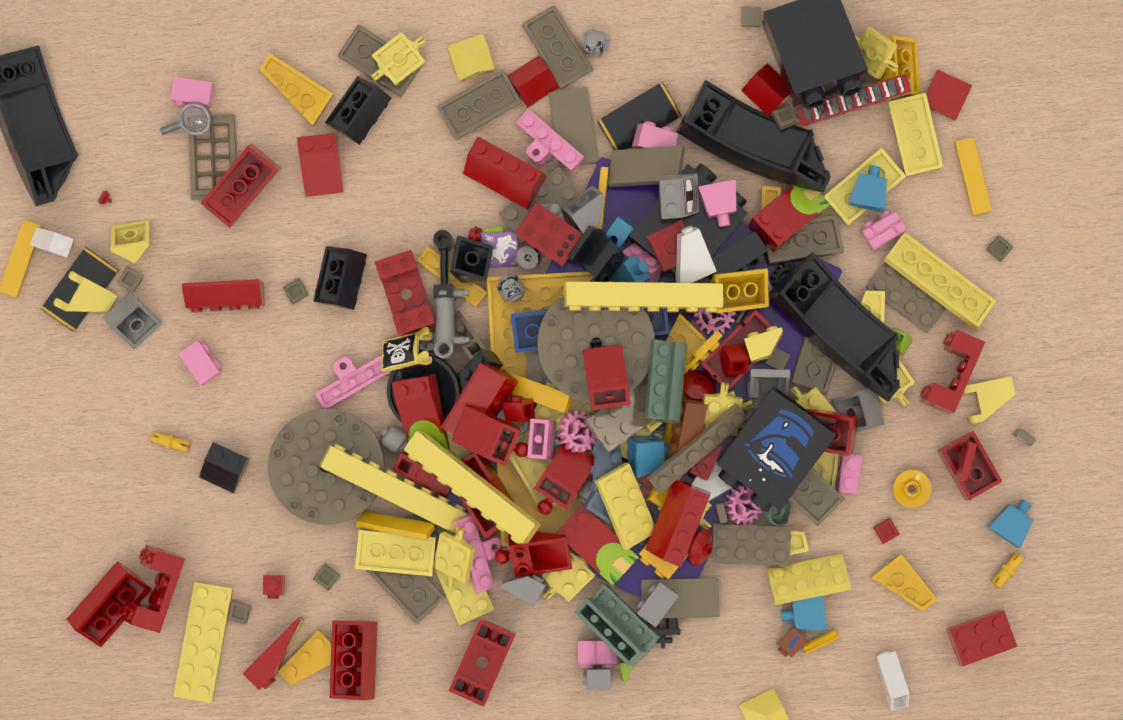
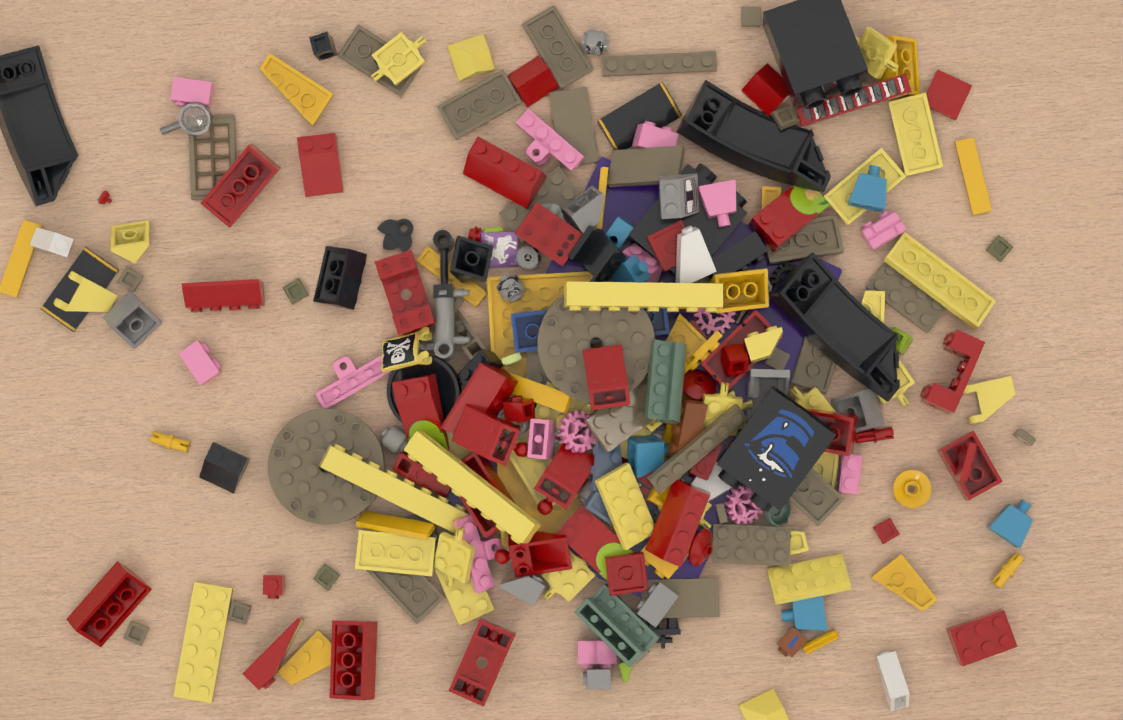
red plate [121,545,185,633] -> none
black slope [325,76,392,145] -> none
none -> dark tan tile [123,620,150,646]
none -> black brick [309,32,337,61]
none -> black plate [377,219,413,252]
none -> yellowish green tile [501,352,522,367]
none -> dark tan plate [602,51,717,77]
none -> red tile [605,551,648,596]
none -> red axle [855,427,894,443]

